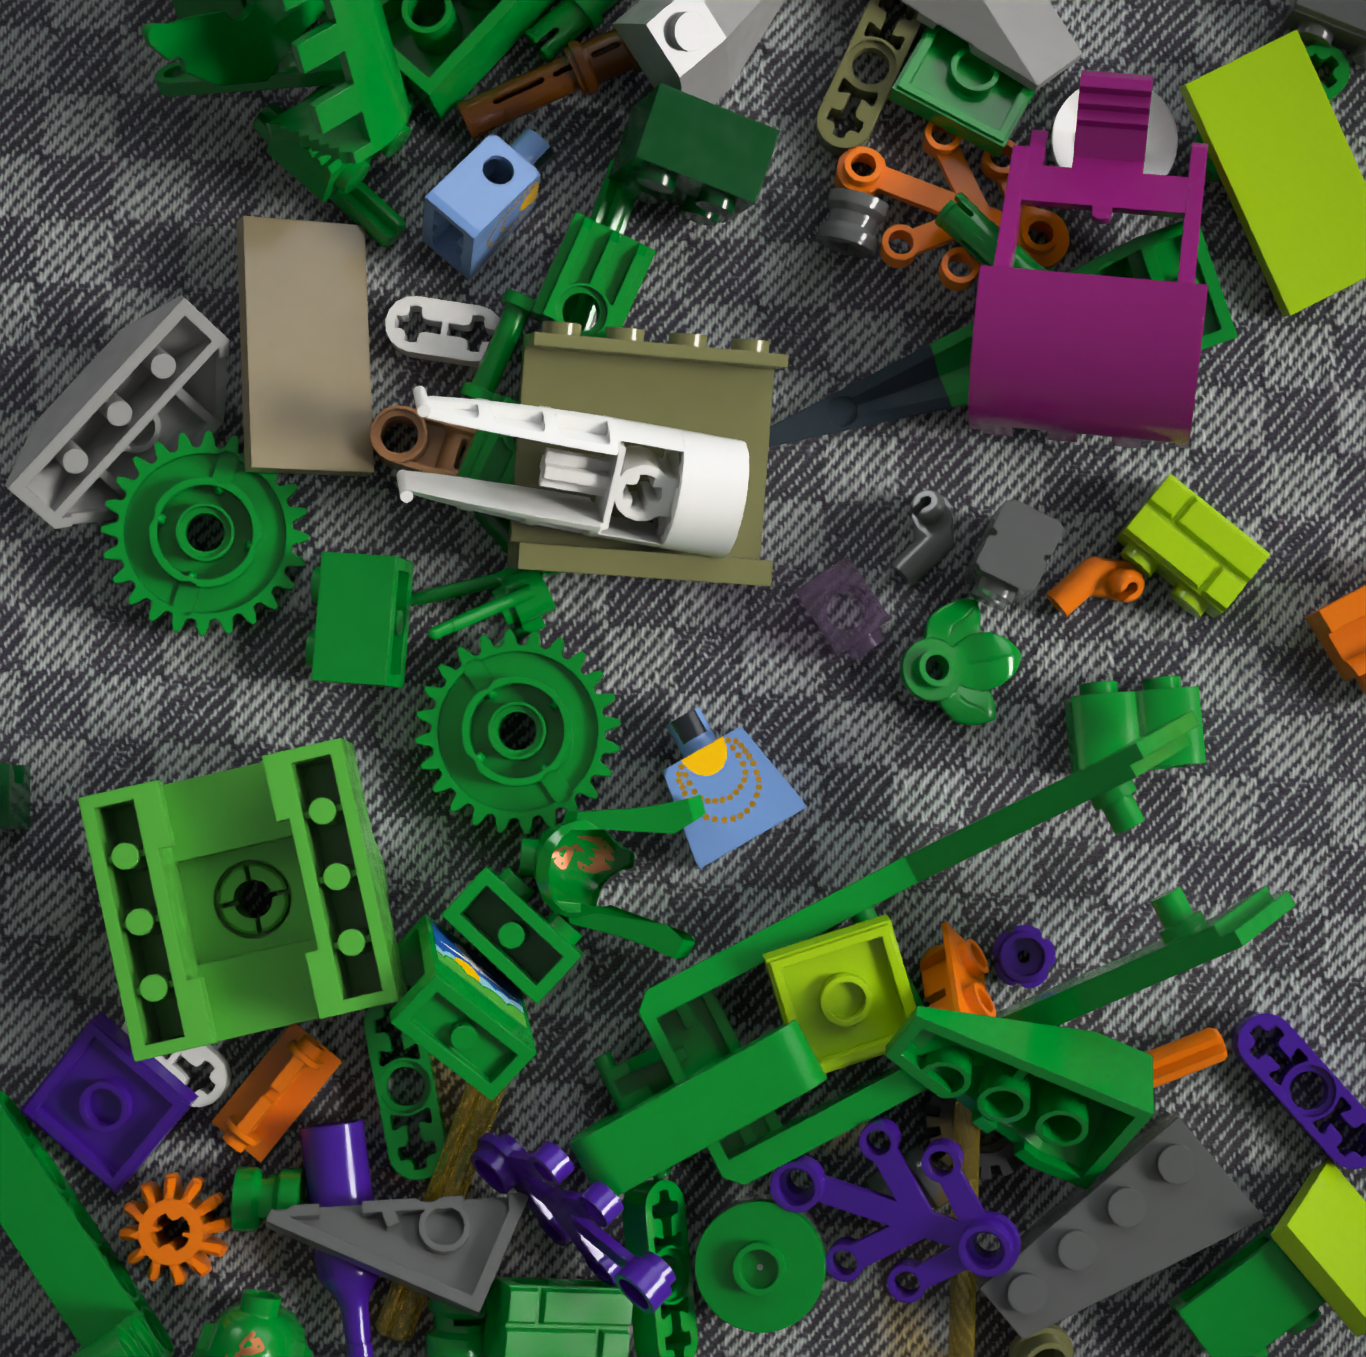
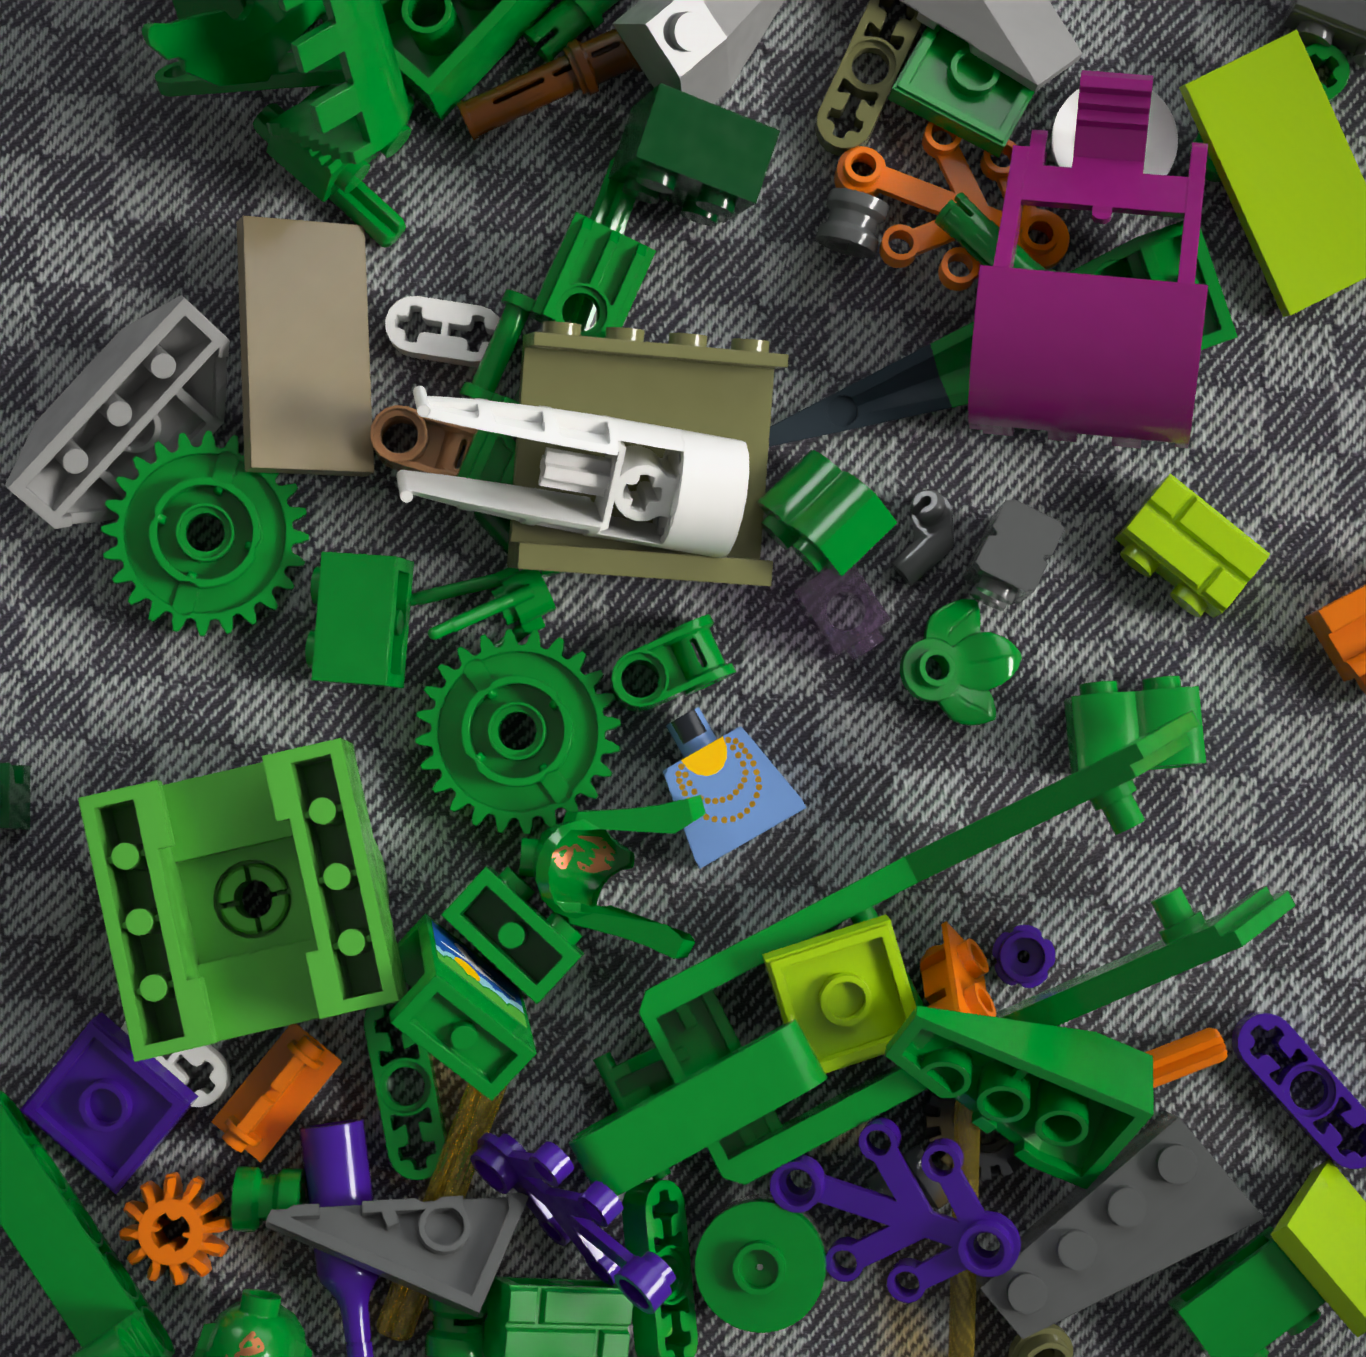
medium blue torso [422,129,553,280] -> none
orange arm [1045,556,1145,617] -> none
none -> green piece [610,614,736,712]
none -> green brick [756,450,898,577]

